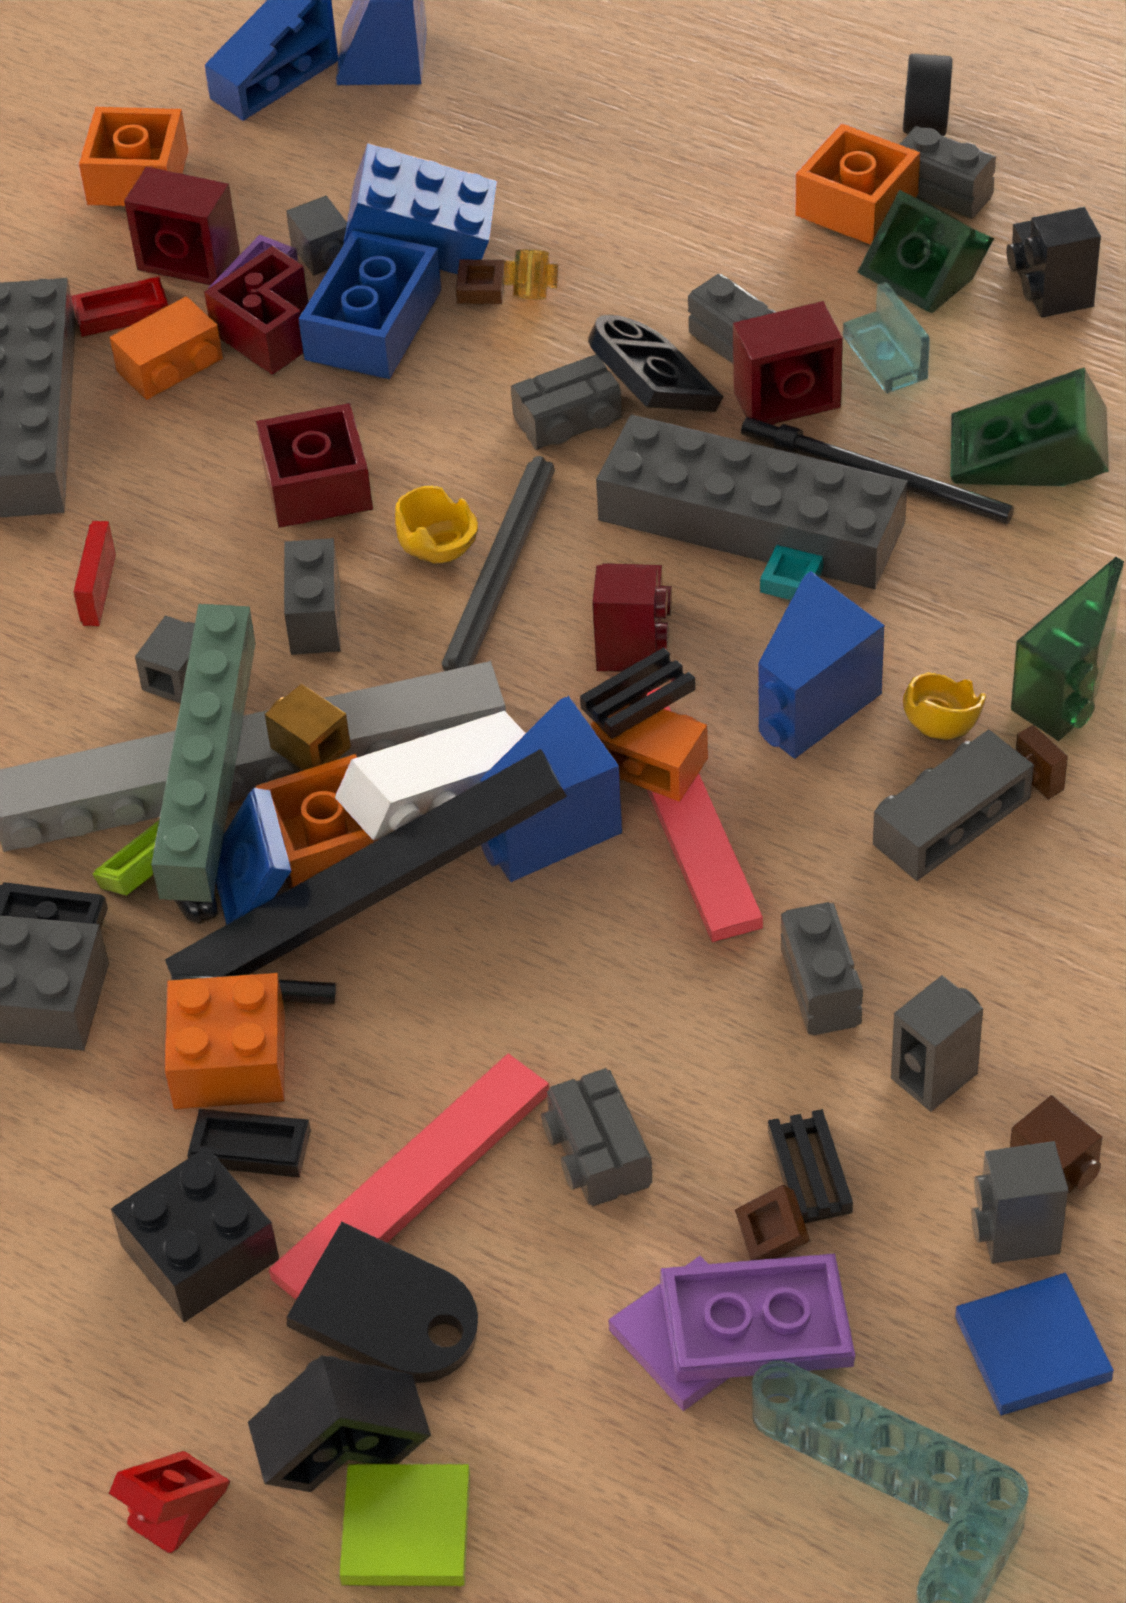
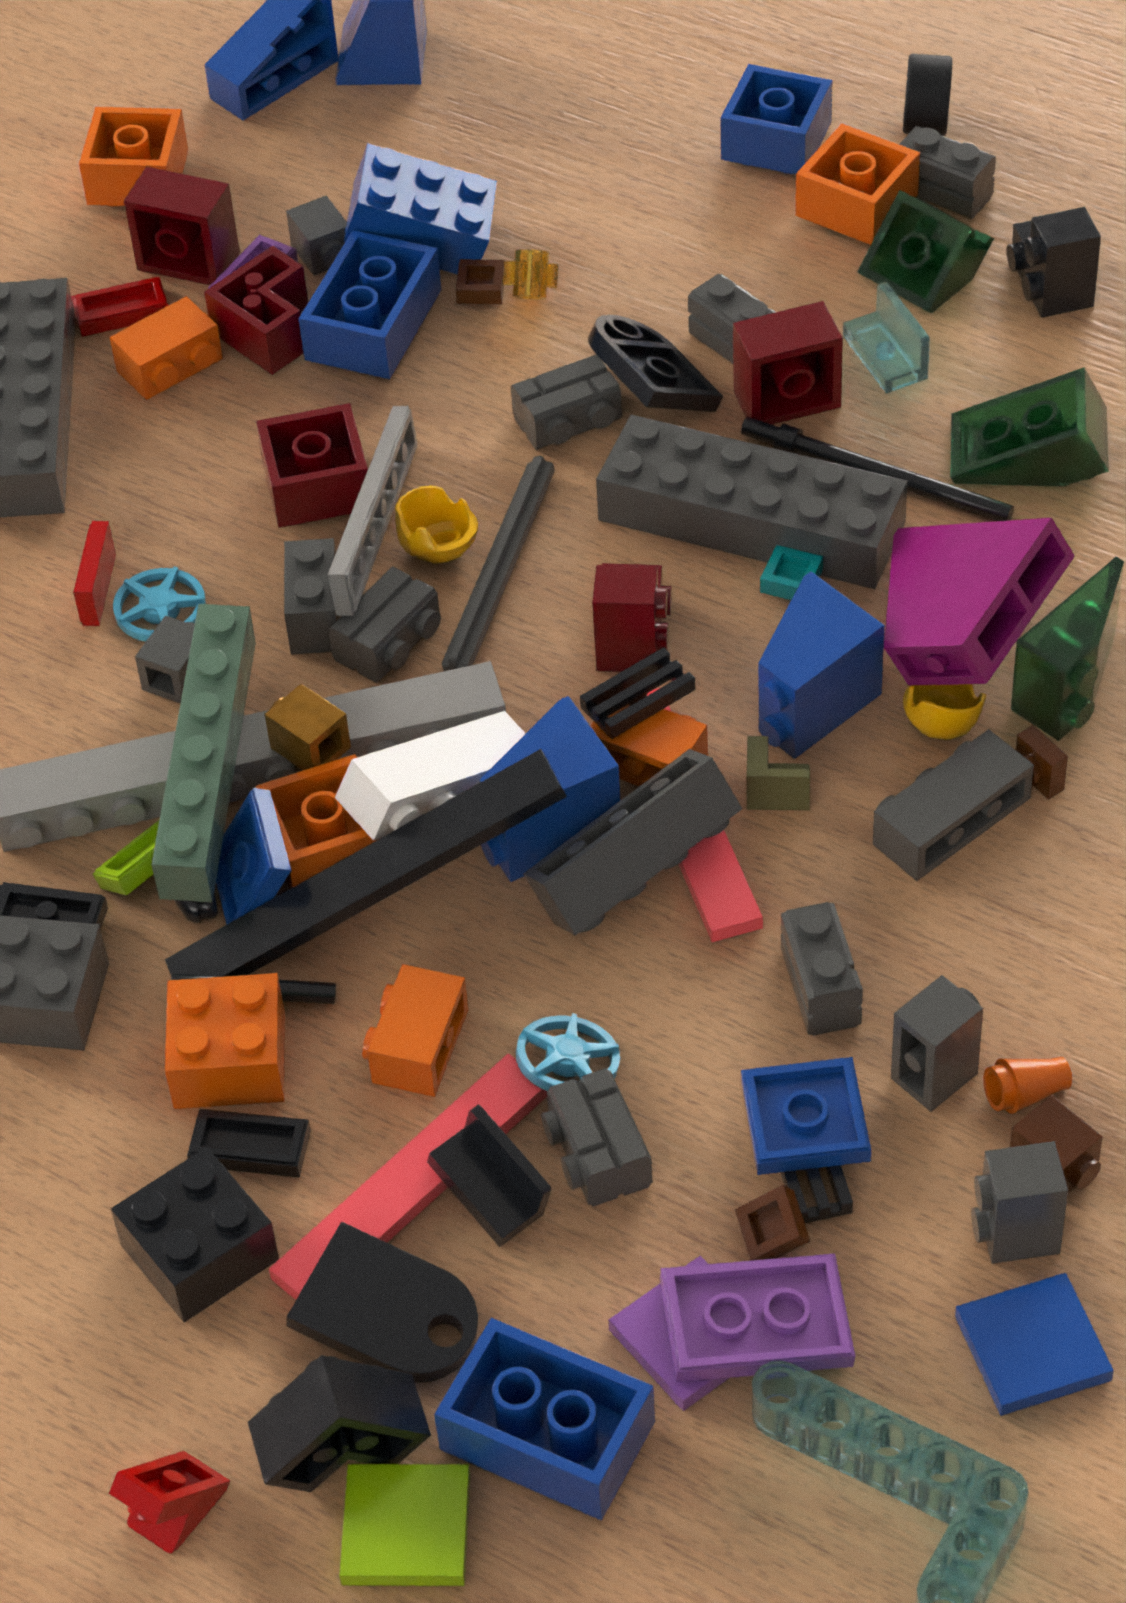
none -> medium azure wheel [113,567,206,642]
none -> light grey tile [328,406,418,616]
none -> dark grey brick [328,567,441,683]
none -> orange brick [362,964,469,1097]
none -> black panel [427,1104,552,1247]
none -> blue brick [434,1318,655,1521]
none -> medium azure wheel [516,1013,620,1091]
none -> dark grey brick [523,749,742,936]
none -> blue brick [720,64,832,175]
none -> blue tile [741,1057,872,1175]
none -> olive panel [746,736,810,810]
none -> magenta slope [884,518,1075,686]
none -> orange cone [983,1056,1072,1114]

